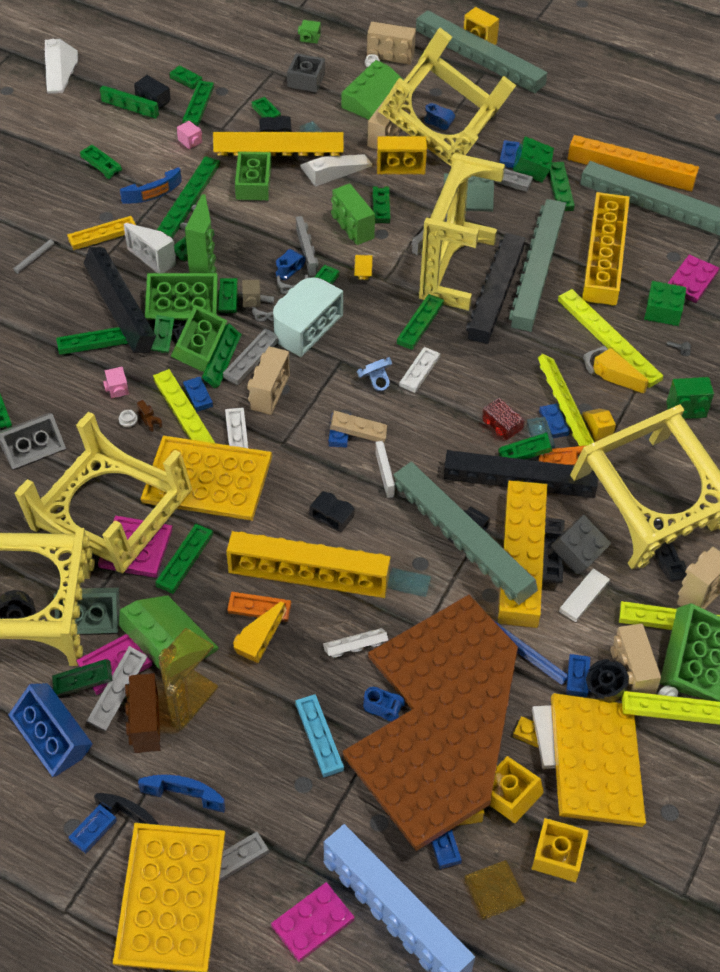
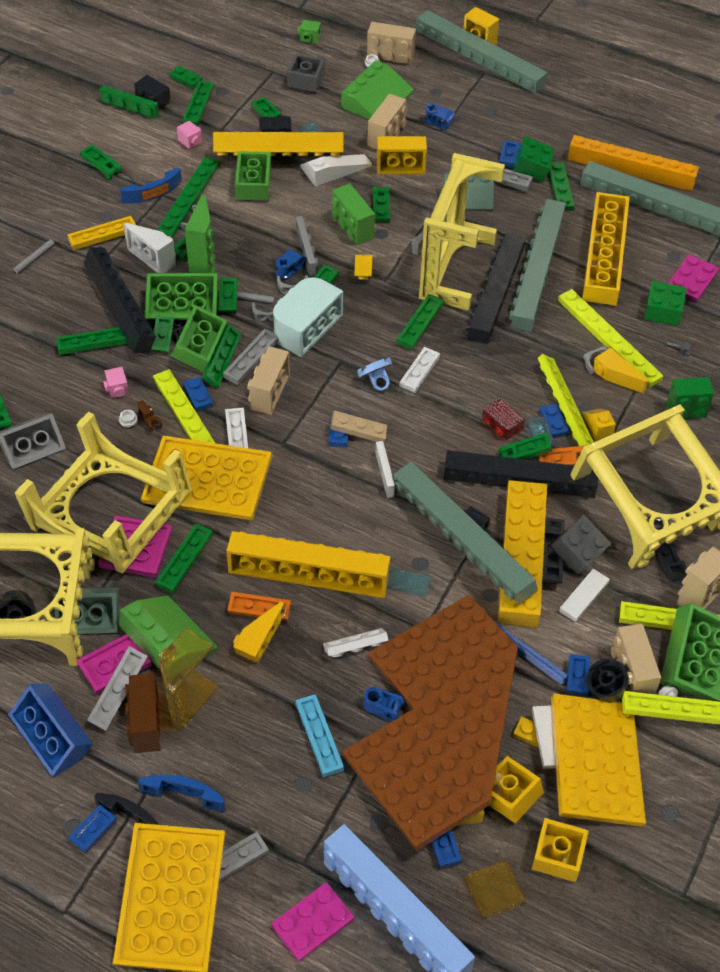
white wedge [45,39,78,94] -> none
dark green plate [52,659,113,697] -> none
dark tan brick [242,280,261,307] -> none
black brick [309,491,355,532] -> none
light yellow arch [378,28,516,166] -> none

